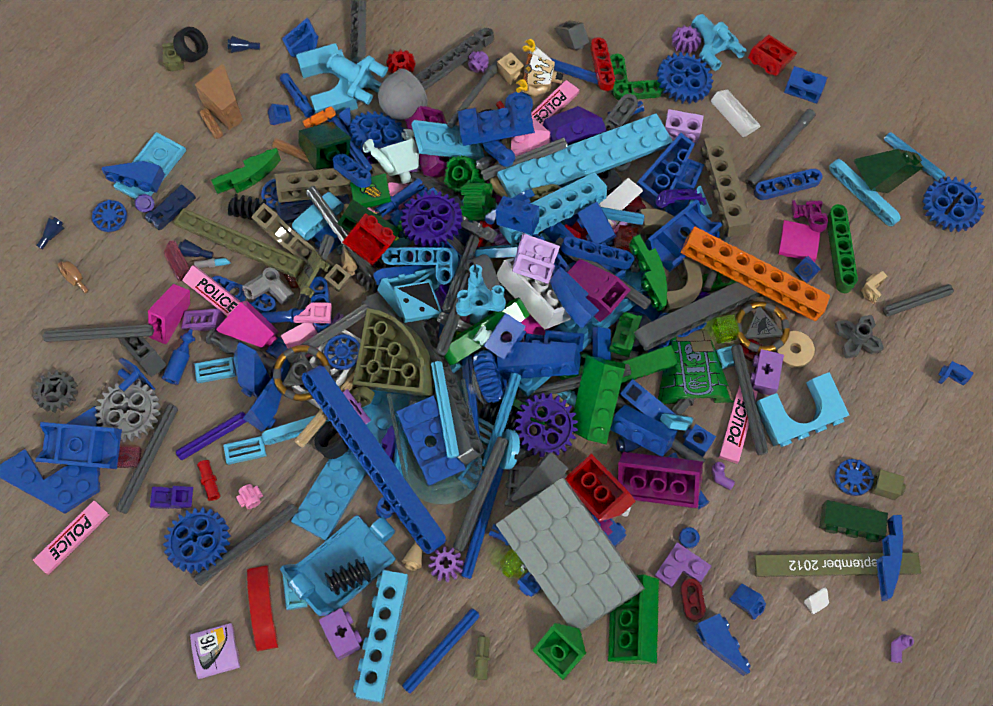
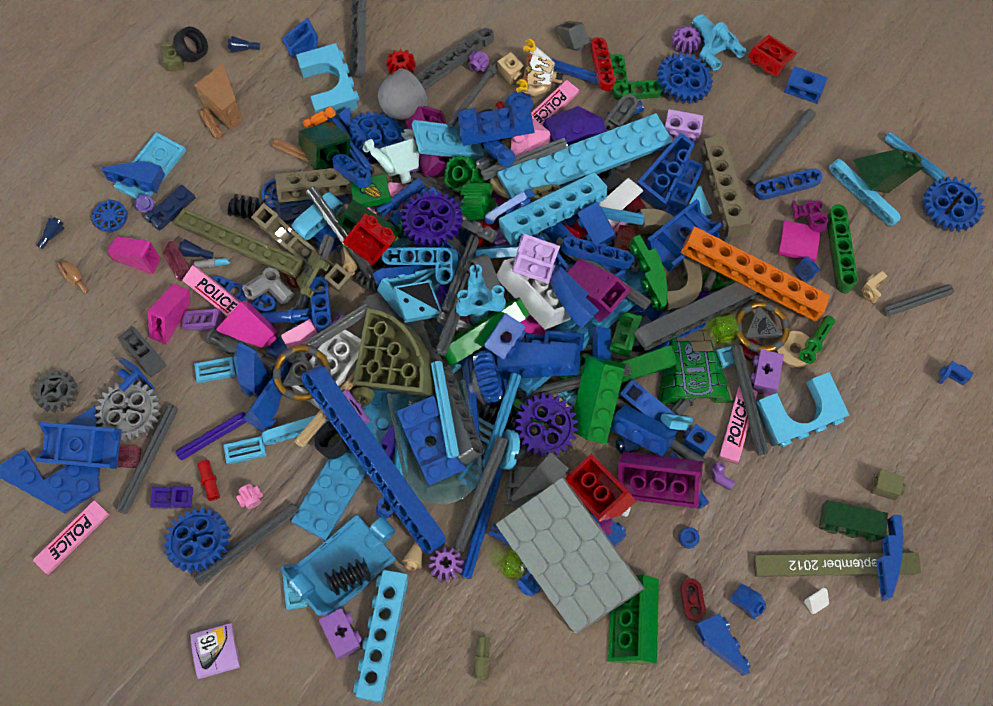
dark grey axle [43,325,154,342] -> none
blue wheel [162,329,195,385] -> none
green slope [211,148,281,194] -> none
red slope [247,565,278,652] -> none
blue slope [268,104,291,125] -> none
blue pin [279,73,315,118] -> none
bright pink tile [293,302,332,323] -> none
blue wheel [324,334,360,370] -> none
medium azure wheel [327,52,388,105] -> none
blue axle [402,608,480,693] -> none
light aqua bush [473,325,492,346] -> none
blue brick [496,196,539,235] -> none
green slope [532,623,586,680] -> none
medium lavender plate [654,542,711,588] -> none
dark purple piece [655,189,706,208] -> none
white slope [711,90,760,137] -> none
dark grey plant [834,315,884,359] -> none
blue wheel [835,459,874,496] -> none
medium lavender arm [891,634,914,663] -> none
none -> dark pink slope [108,237,161,274]
none -> green pin [799,315,835,364]

